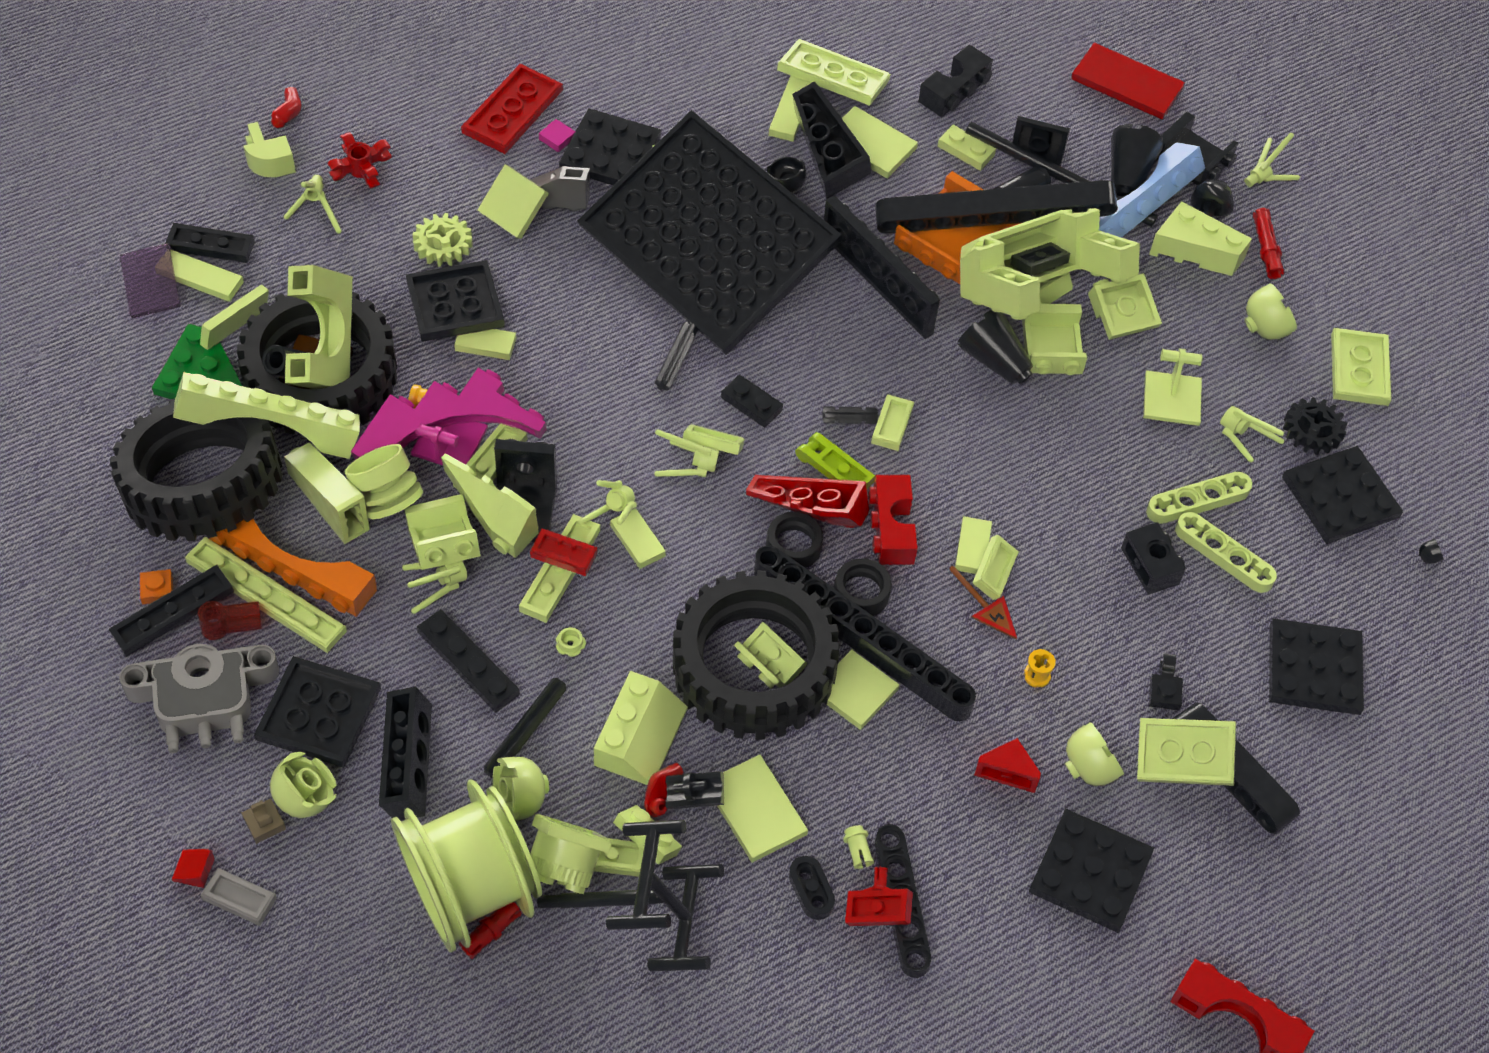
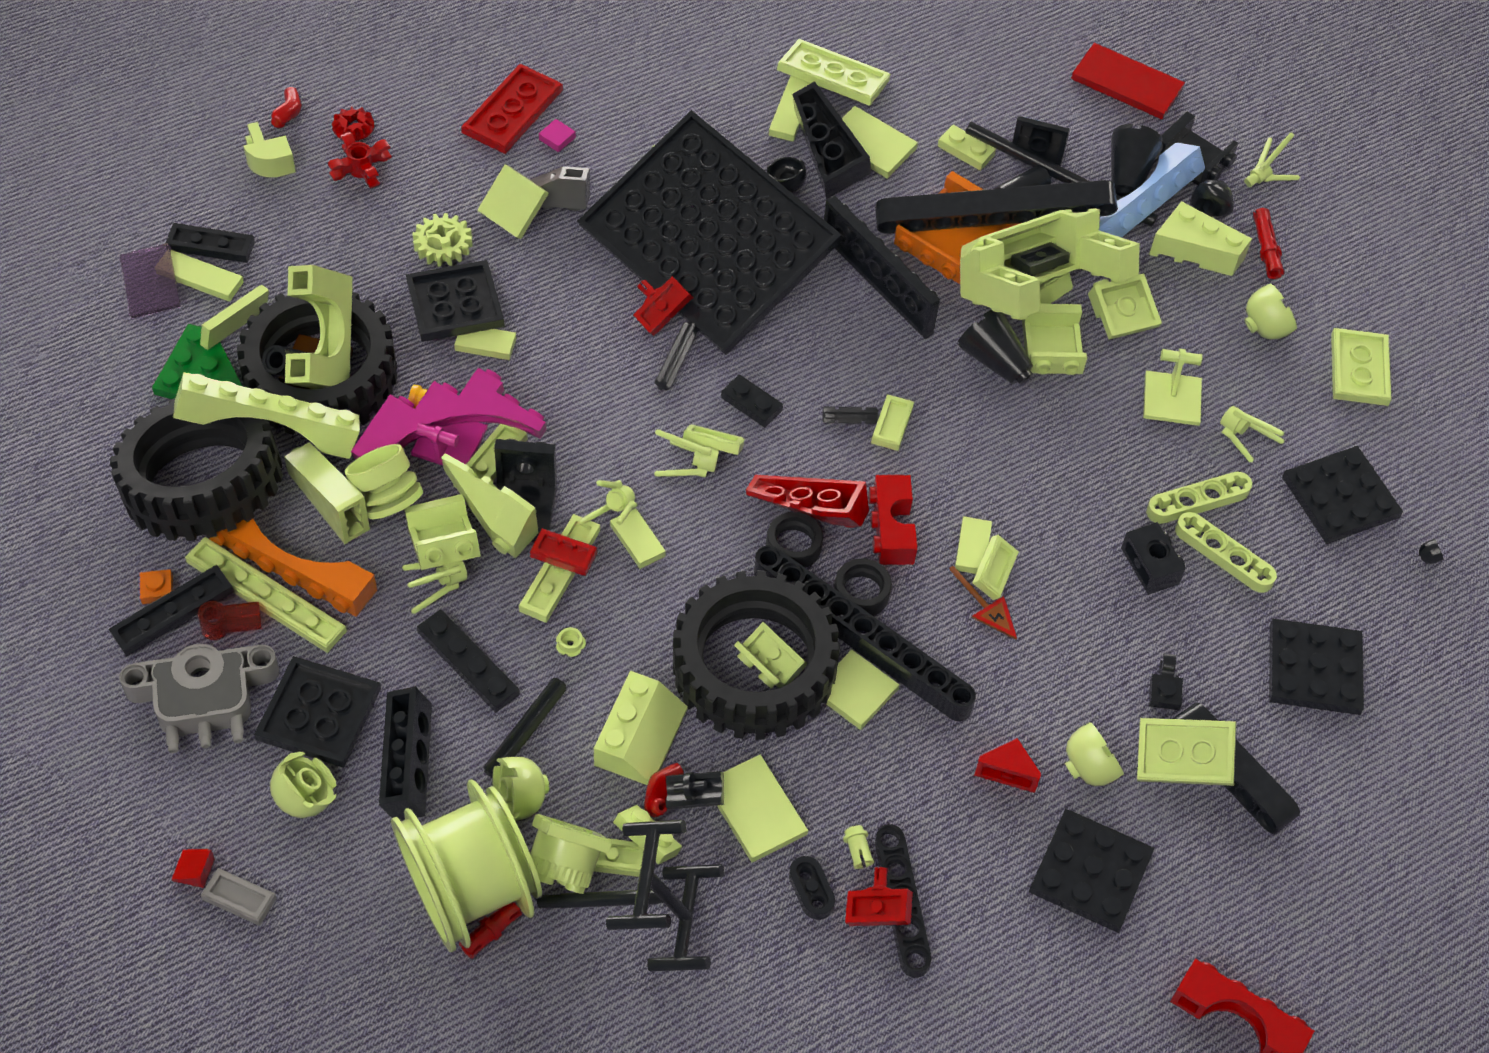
dark tan tile [241,798,286,844] -> none
yellowish green plant [284,175,342,234] -> none
black plate [559,108,661,185] -> none
lime plate [795,432,875,489] -> none
black arch [918,44,993,118] -> none
yellow bush [1024,649,1056,688] -> none
black gear [1283,397,1347,455] -> none
none -> red gear [332,106,374,141]
none -> red plate [633,276,693,336]

